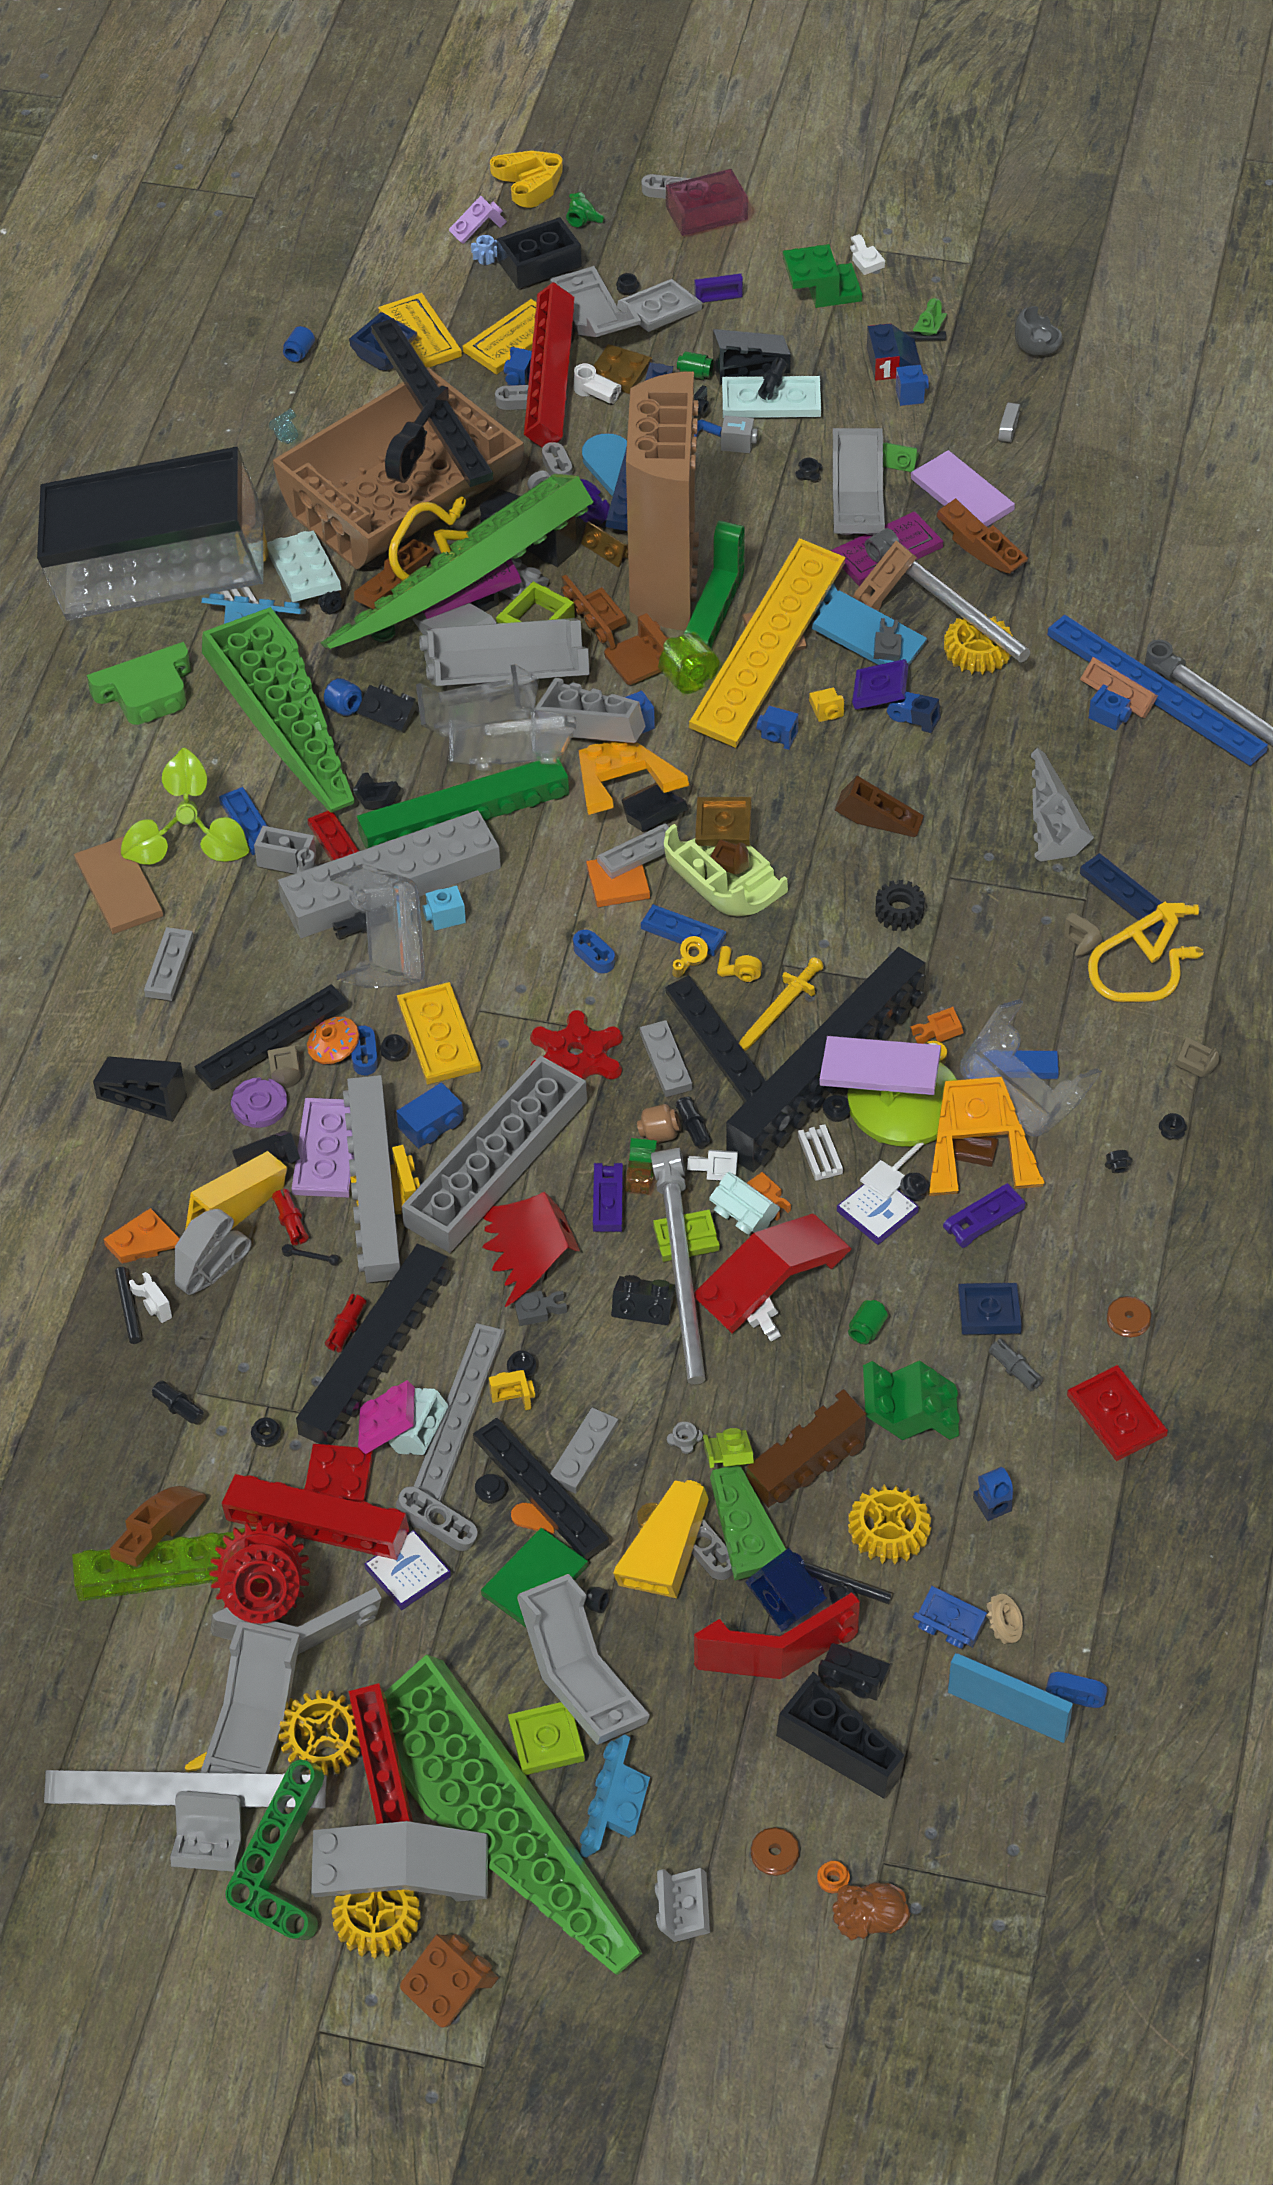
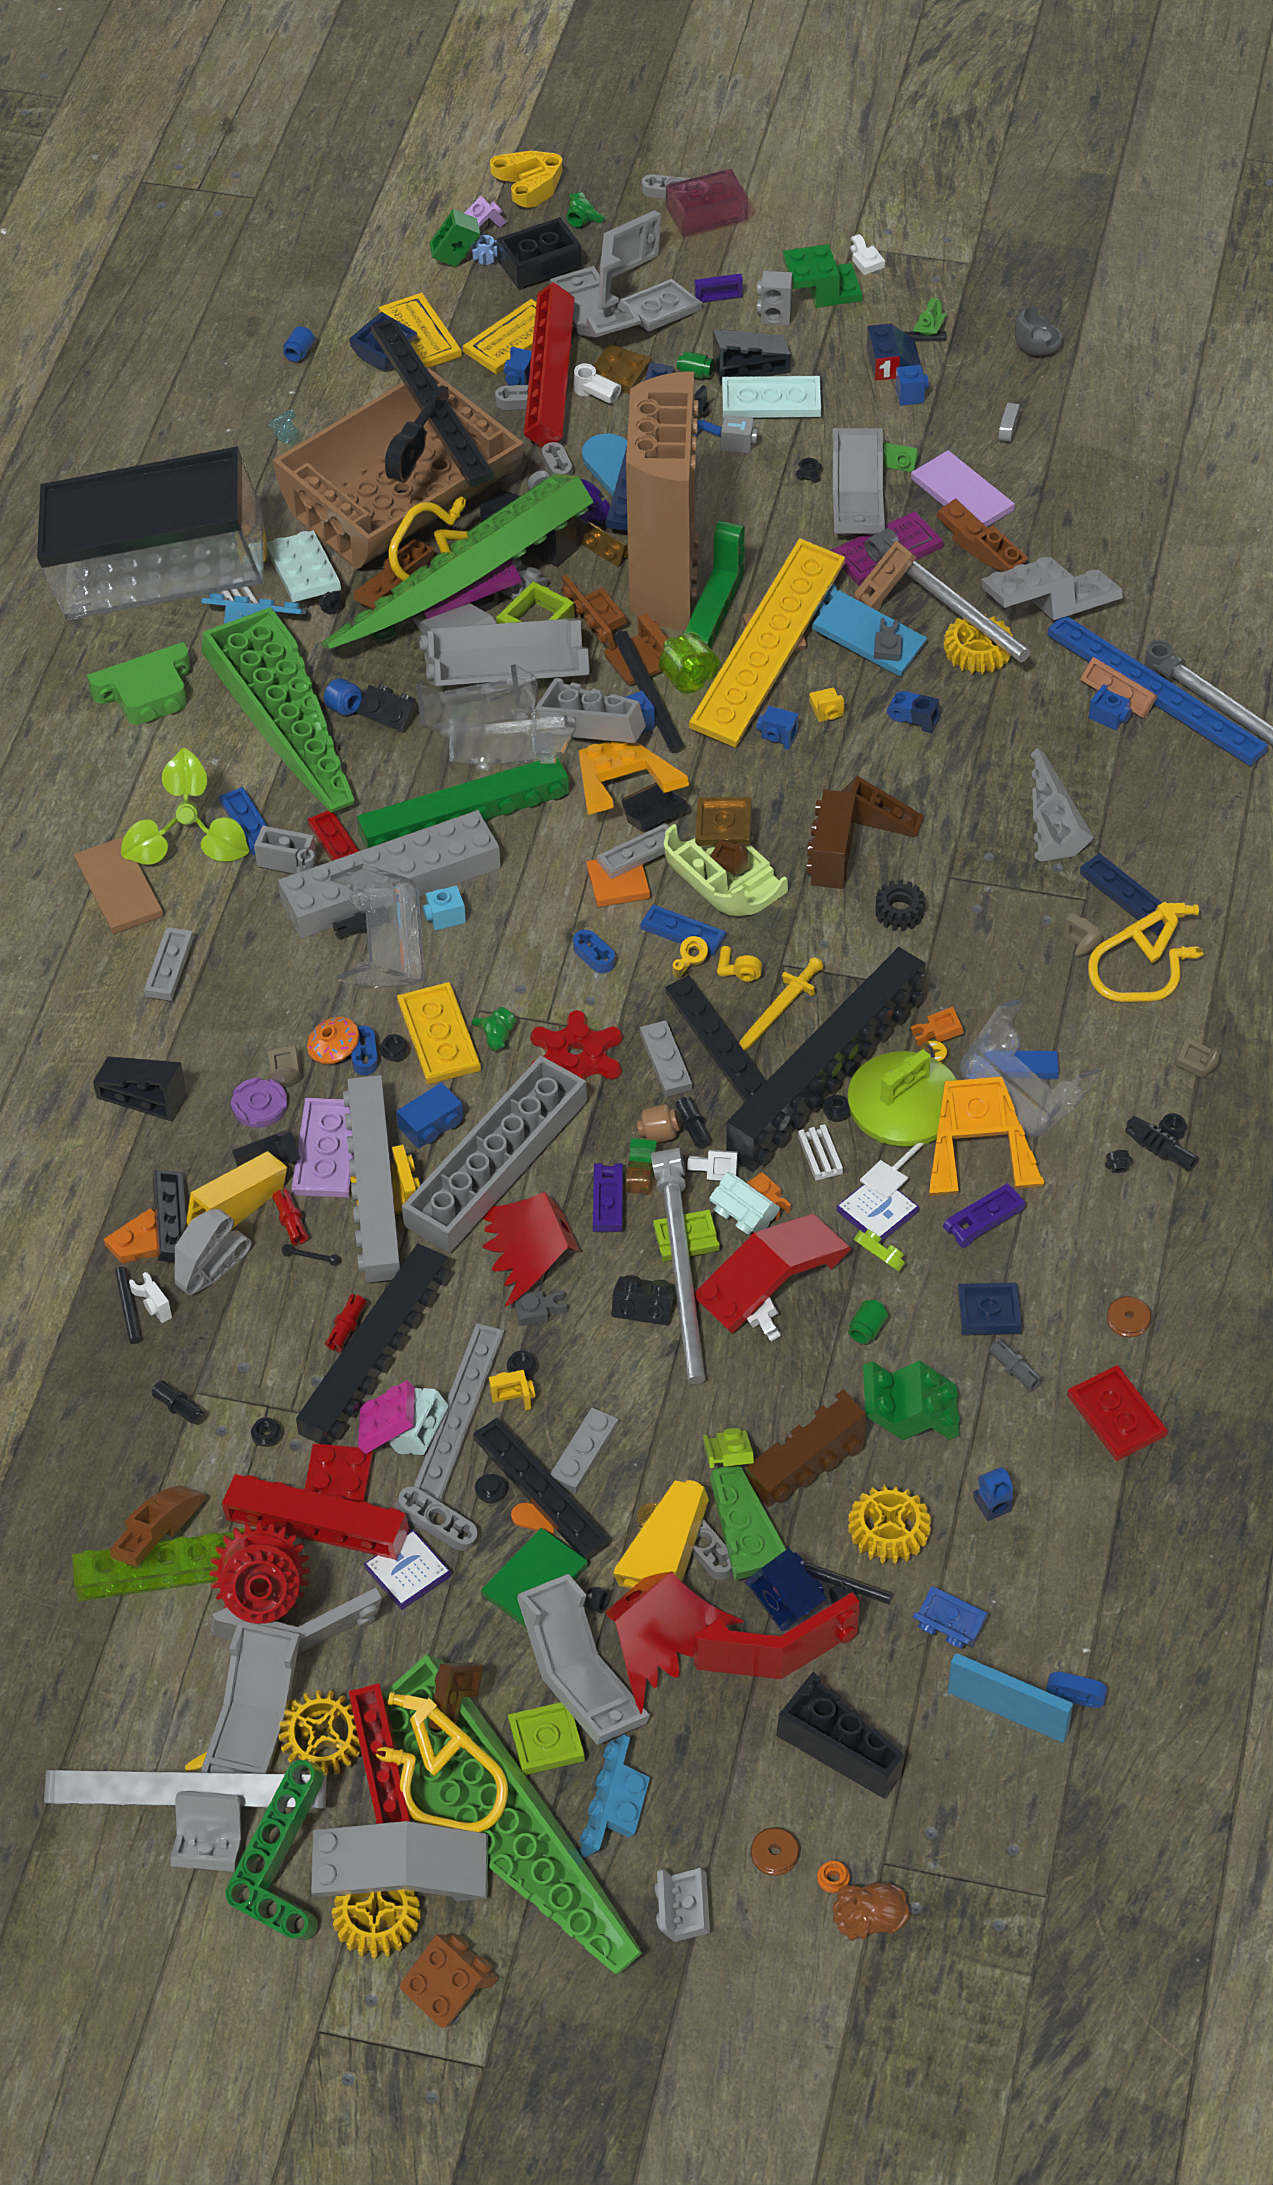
black plate [194,984,348,1090] -> none
black bracket [353,773,401,809] -> none
black plate [616,273,639,295] -> none
light grey plate [667,1422,703,1454] -> none
black pin [758,358,787,400] -> none
black bracket [818,1643,891,1701] -> none
lavender tile [820,1036,941,1095] -> none
dark purple tile [852,659,909,710] -> none
black plate [900,1173,928,1201] -> none
reddish brown tile [952,1136,998,1167] -> none
tan gear [986,1594,1023,1644] -> none
none -> black tile [152,1170,186,1262]
none -> yellow piece [376,1692,508,1833]
none -> reddish brown plate [428,1662,484,1730]
none -> green brick [429,209,480,267]
none -> green animal [471,1007,516,1051]
none -> light grey windscreen [598,210,661,310]
none -> red piece [605,1571,744,1714]
none -> black axle [613,630,684,753]
none -> light grey brick [757,271,792,325]
none -> reddish brown brick [807,789,856,889]
none -> lime plate [853,1229,906,1272]
none -> light grey bracket [981,557,1123,620]
none -> black hinge [1125,1116,1199,1172]

